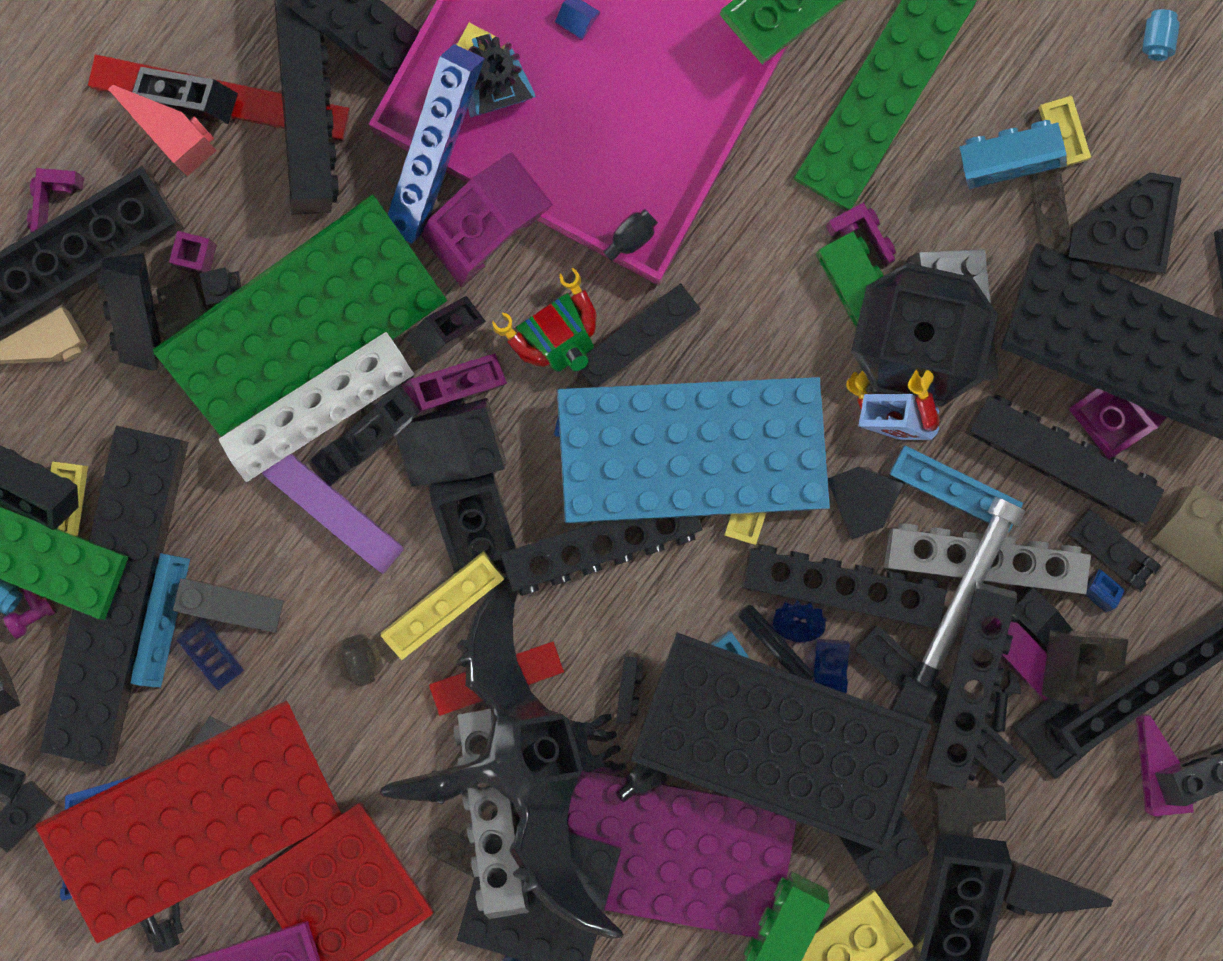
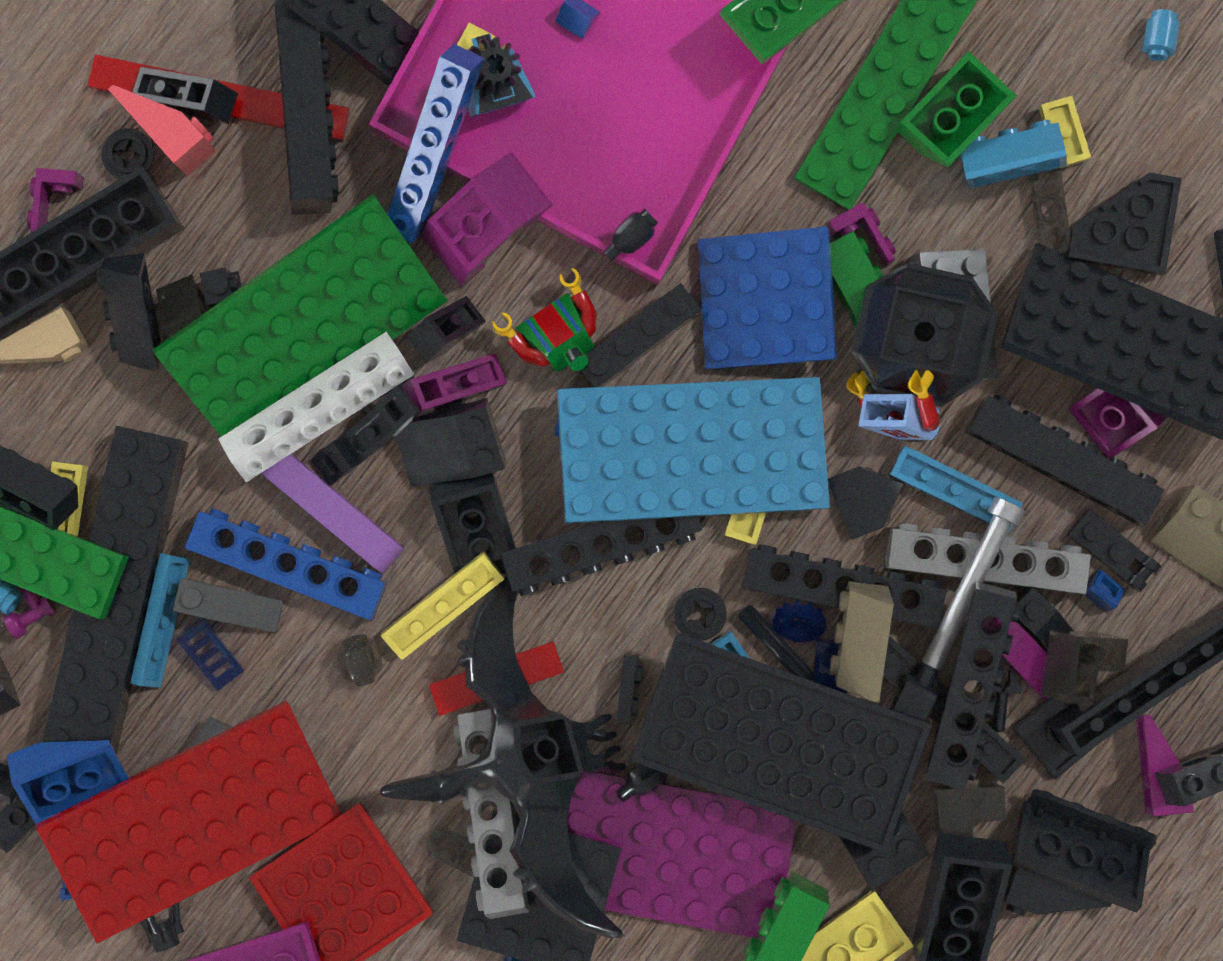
magenta brick [169,231,217,274] -> none
none -> blue slope [7,740,129,824]
none -> black gear [102,128,155,179]
none -> blue brick [185,508,388,620]
none -> black gear [674,588,727,640]
none -> blue plate [698,226,837,370]
none -> dark tan slope [830,581,894,702]
none -> green slope [897,51,1017,168]
none -> black bracket [1011,789,1157,913]

